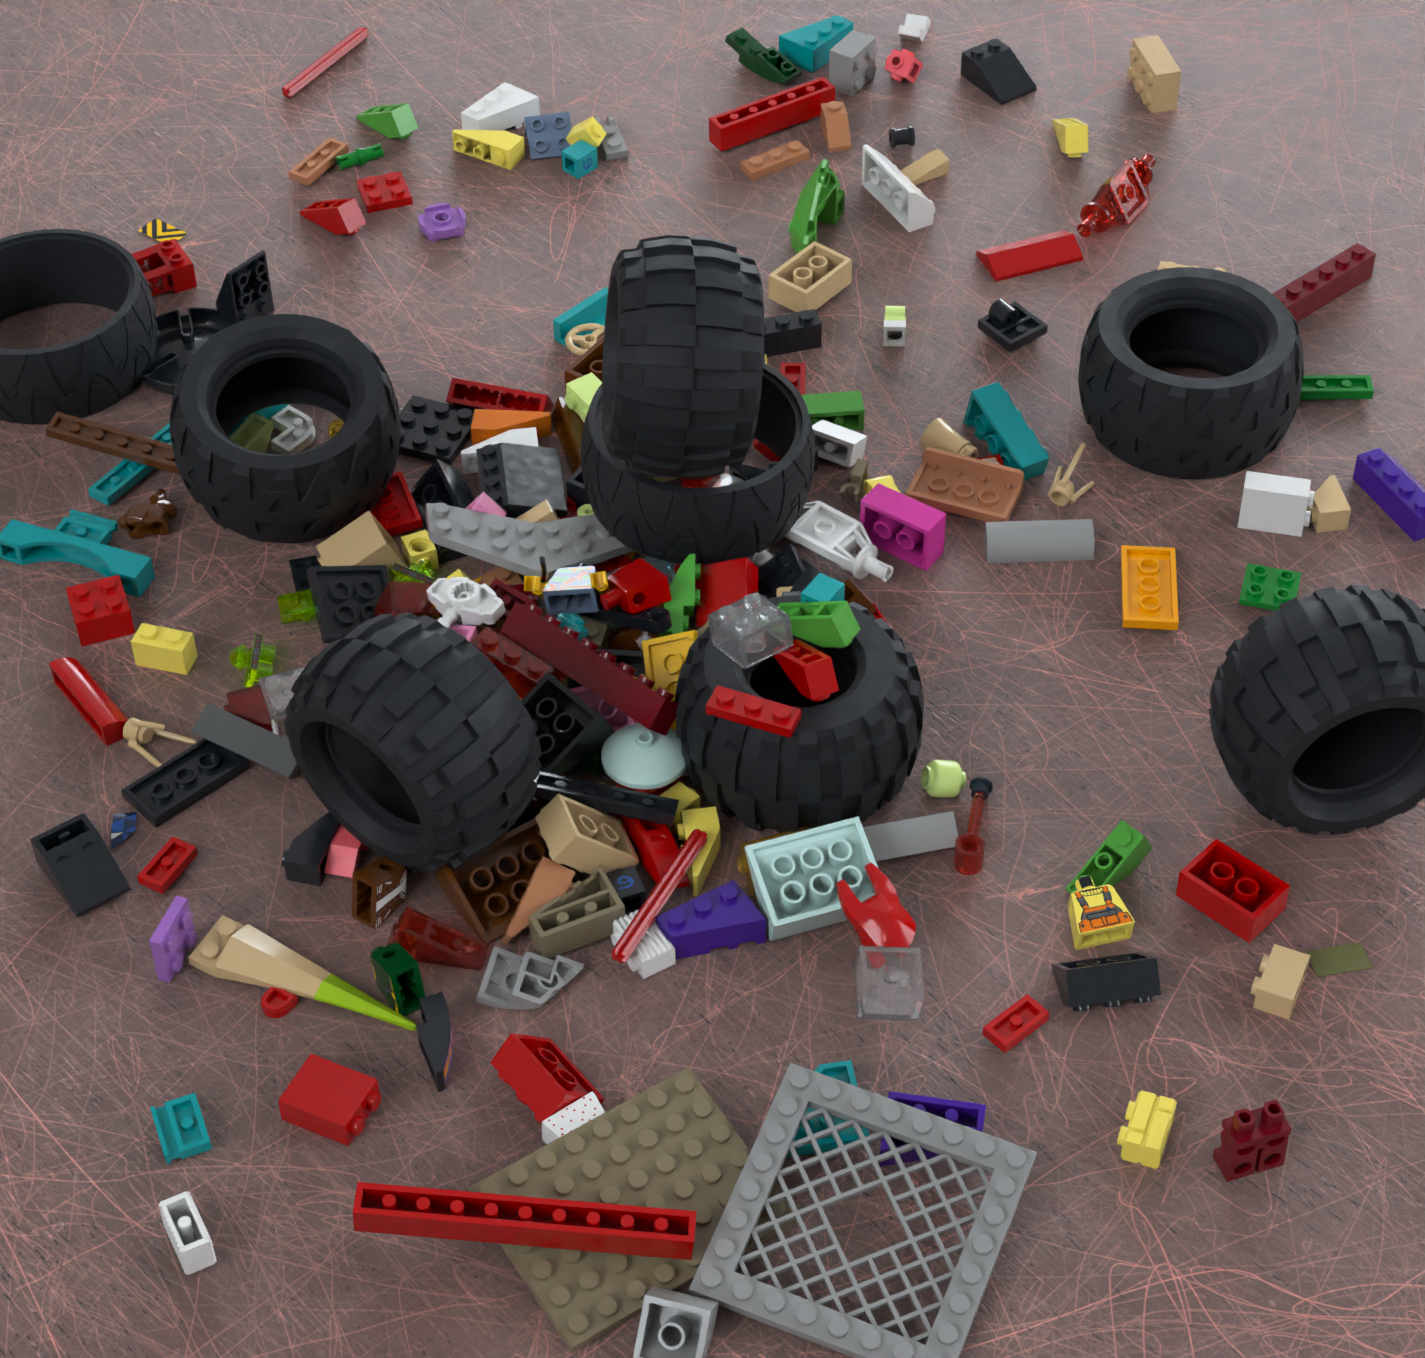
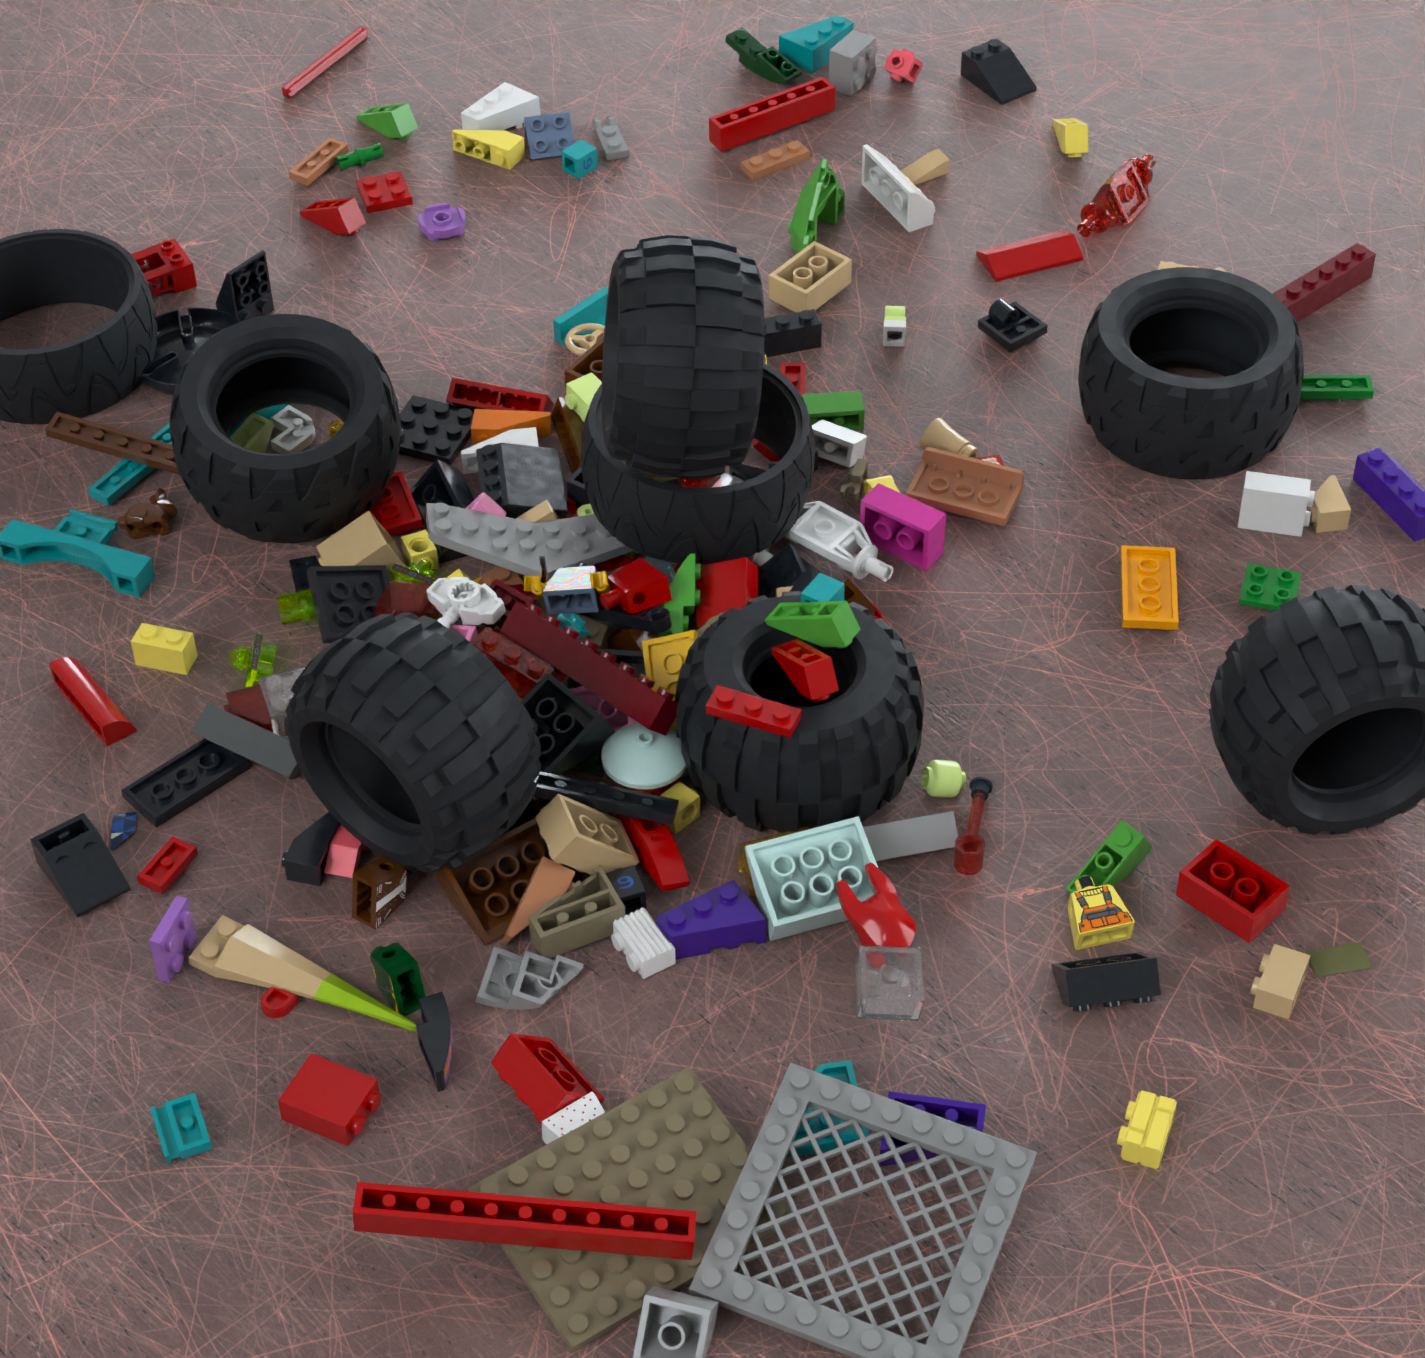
red brick [65,575,135,647] -> none
tan plant [123,717,198,767] -> none
sticker [138,218,188,242] -> none
white brick [158,1191,217,1275] -> none
clear red slope [386,906,489,971] -> none
light yellow brick [566,116,607,148] -> none
red axle [611,829,707,964] -> none
light yellow slope [676,806,721,896] -> none
clear brick [708,592,794,669] -> none
nougat slope [820,101,851,152] -> none
black bush [889,125,915,148] -> none
white slope [898,13,931,42] -> none
teal wedge [963,382,1049,481] -> none
red plate [982,994,1050,1053] -> none
light grey brick [984,519,1094,563] -> none
tan plant [1048,443,1095,506] -> none
tan brick [1127,35,1181,113] -> none
dark red hips [1212,1100,1292,1182] -> none

